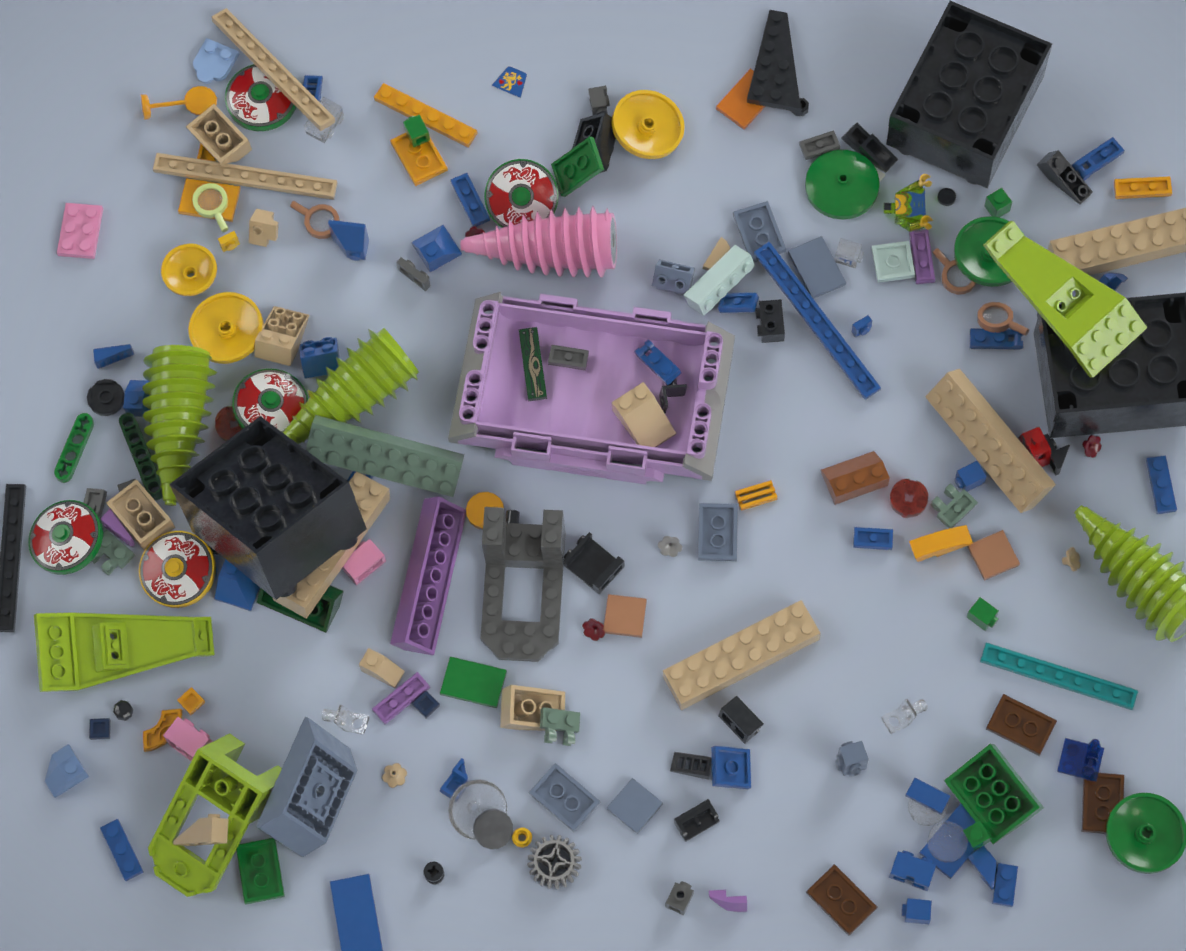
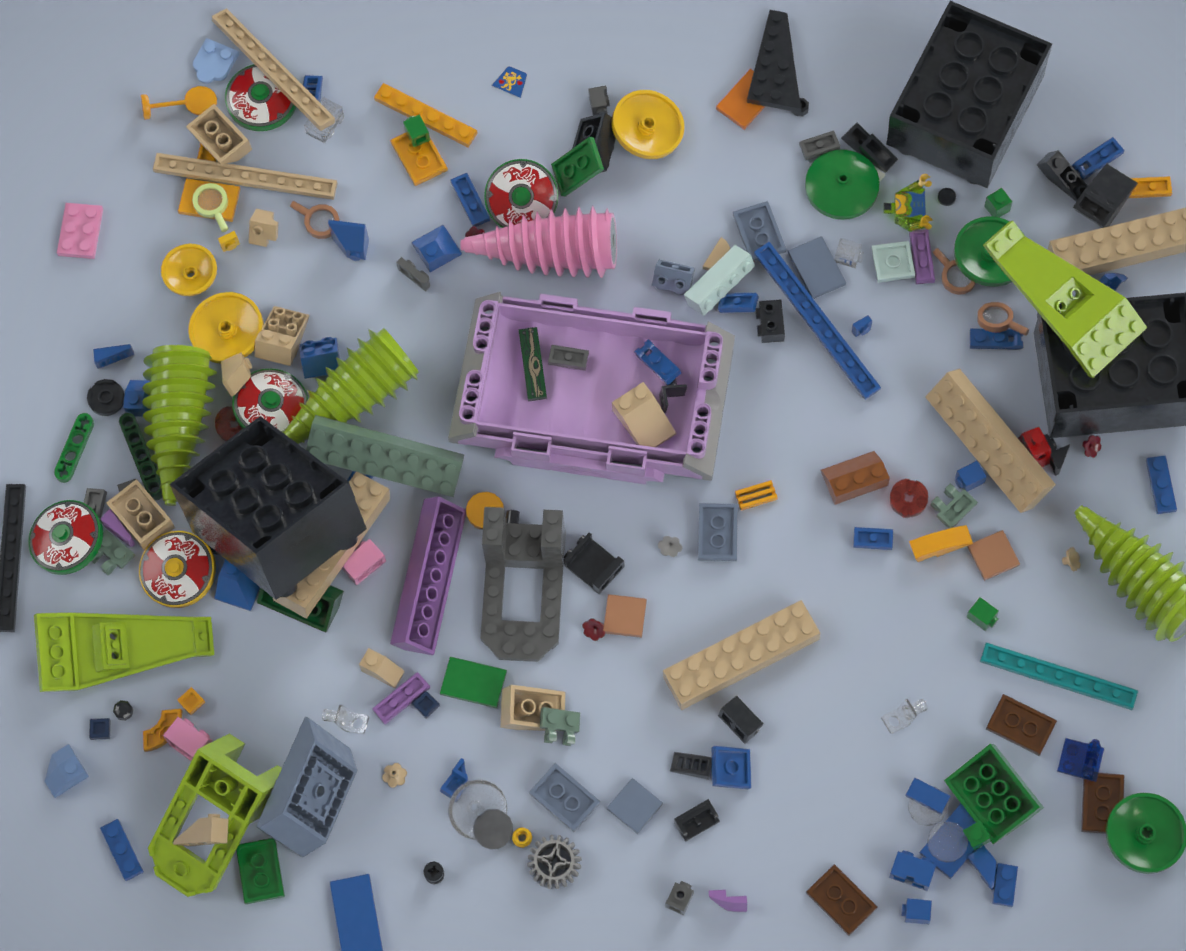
sand blue brick [835,741,869,777] -> none
none -> tan slope [221,353,252,397]
none -> black slope [1073,163,1138,228]

